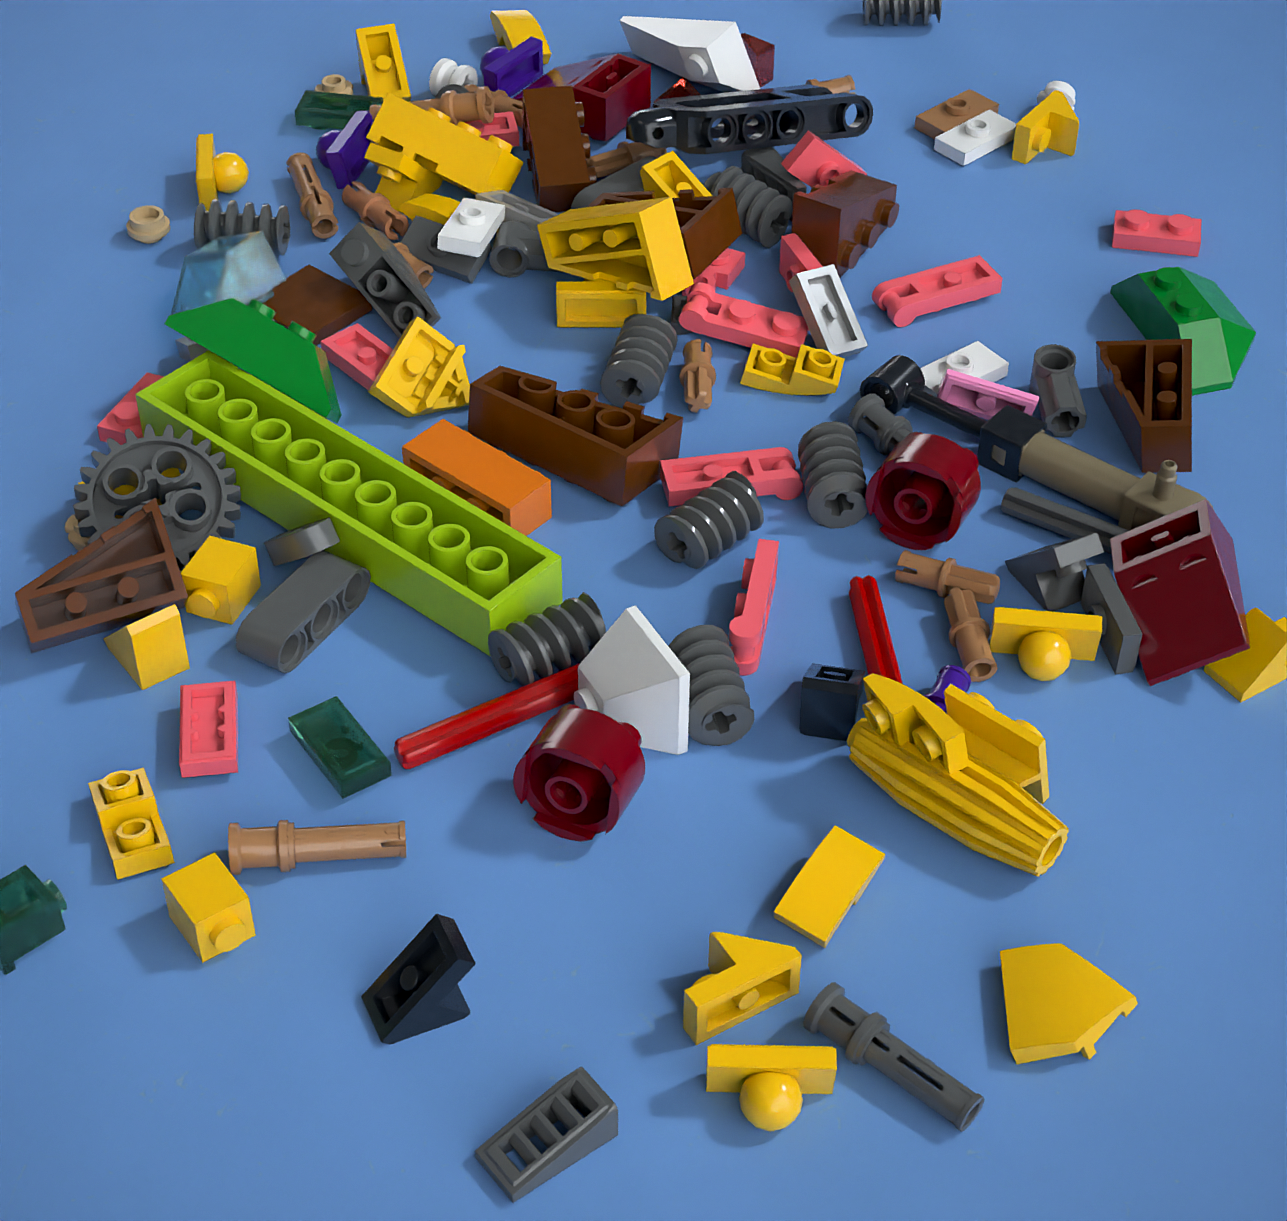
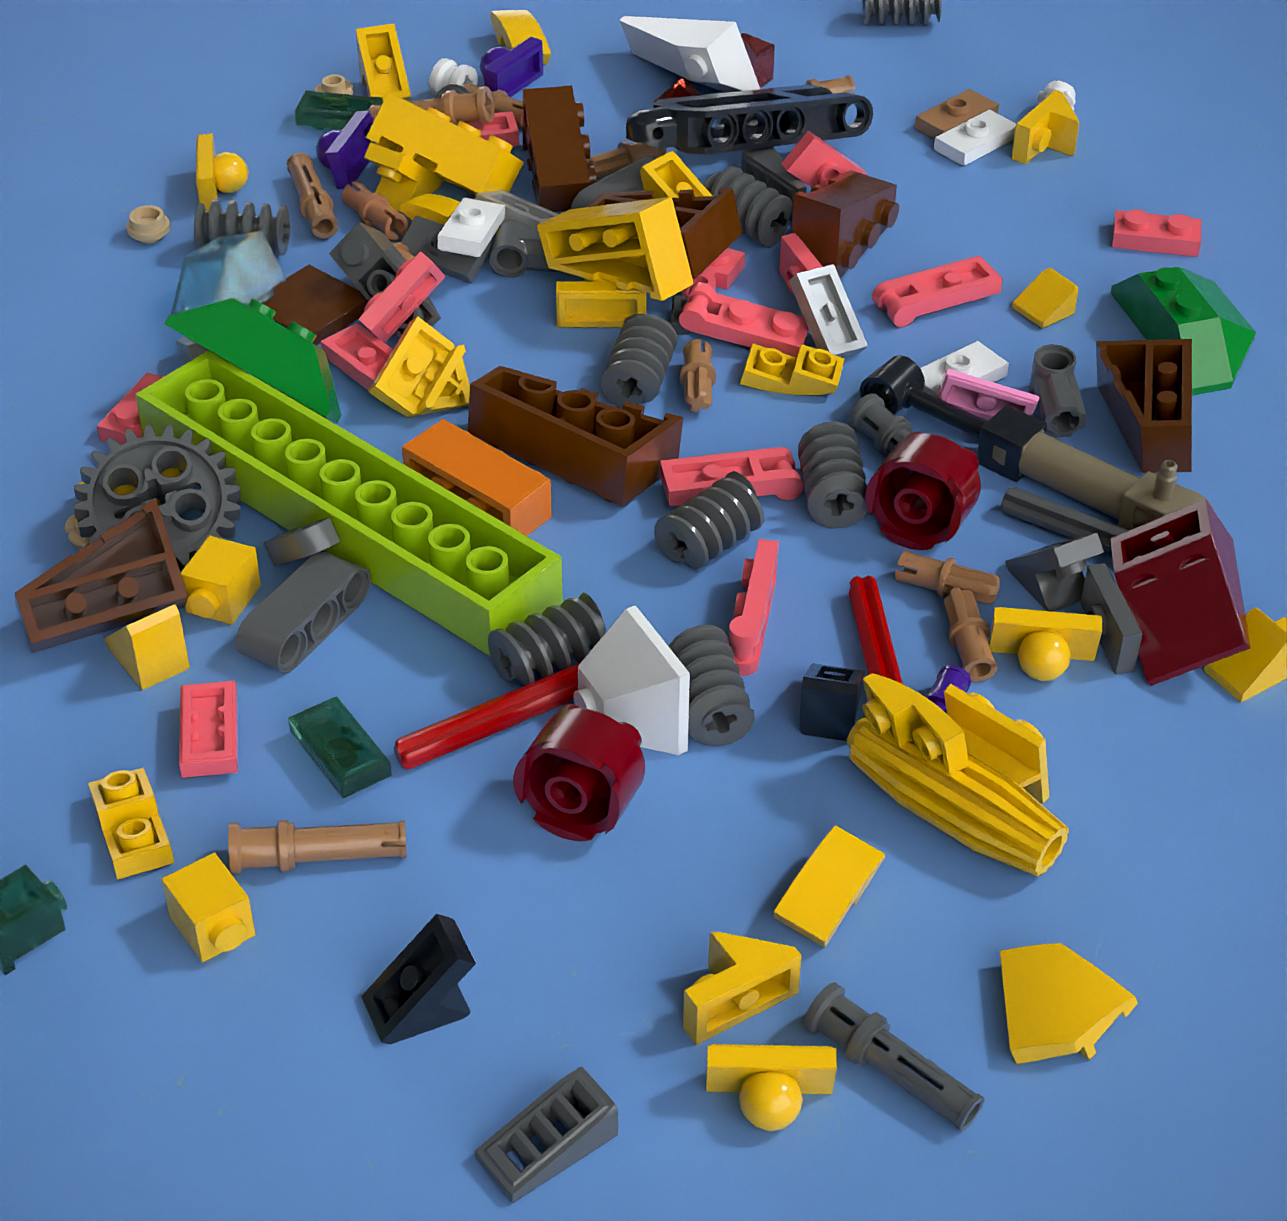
dark red slope [513,53,651,142] -> none
none -> coral plate [358,251,446,343]
none -> yellow slope [1012,268,1079,329]

